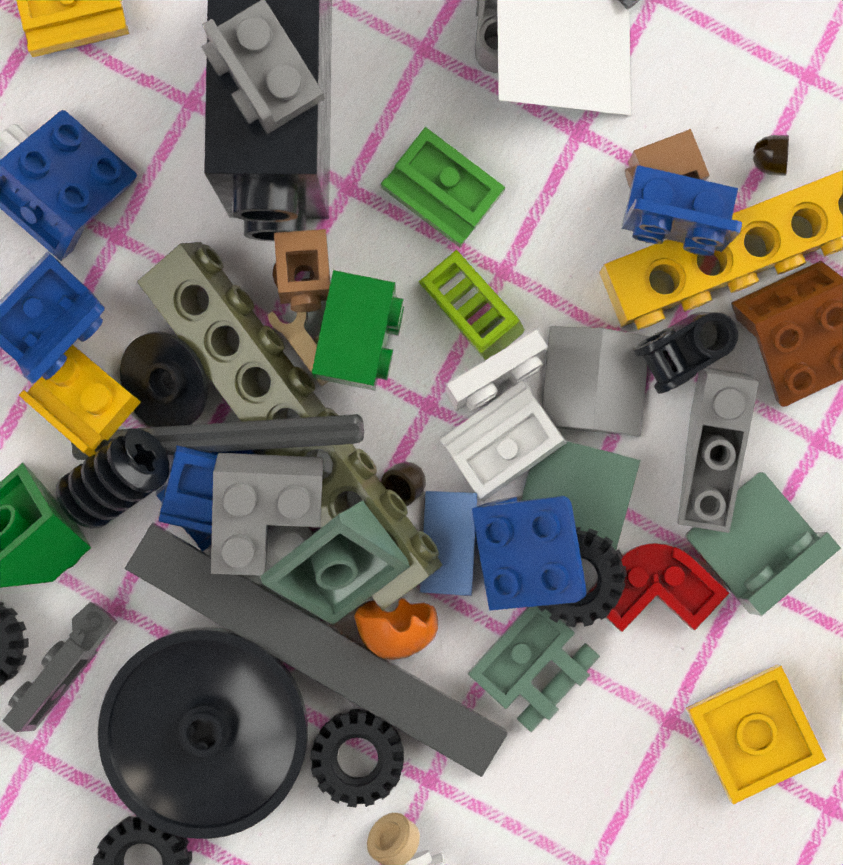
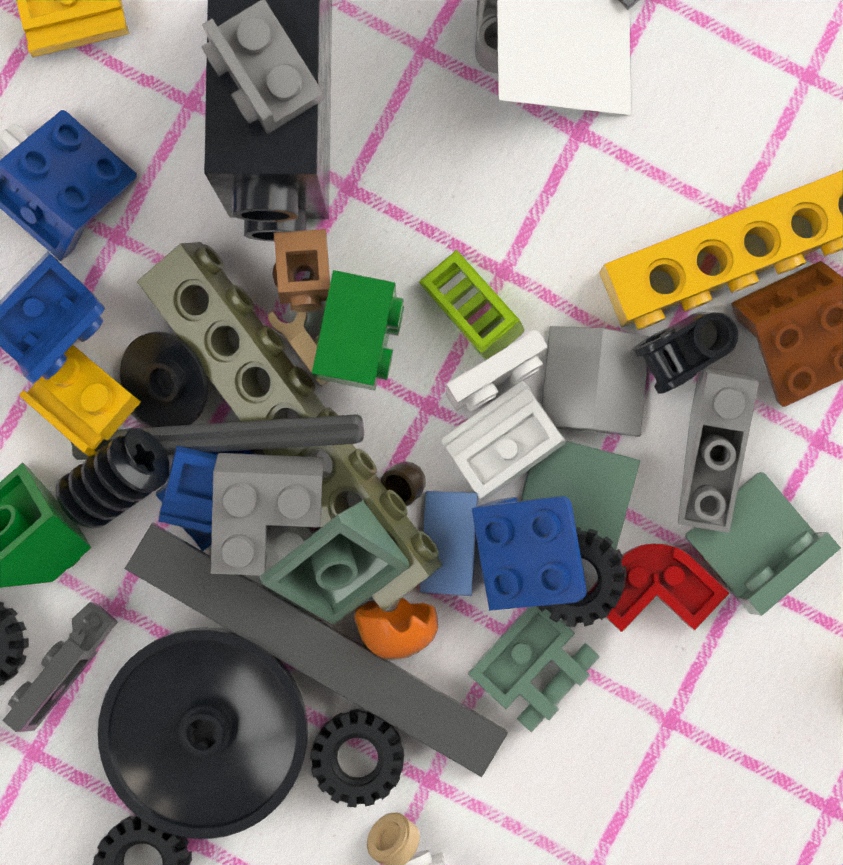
bright green plate [381,127,505,248] -> none
blue bracket [621,165,742,256] -> none
medium nougat brick [625,129,710,188] -> none
yellow plate [686,665,826,805] -> none
dark brown hinge [753,135,789,176] -> none

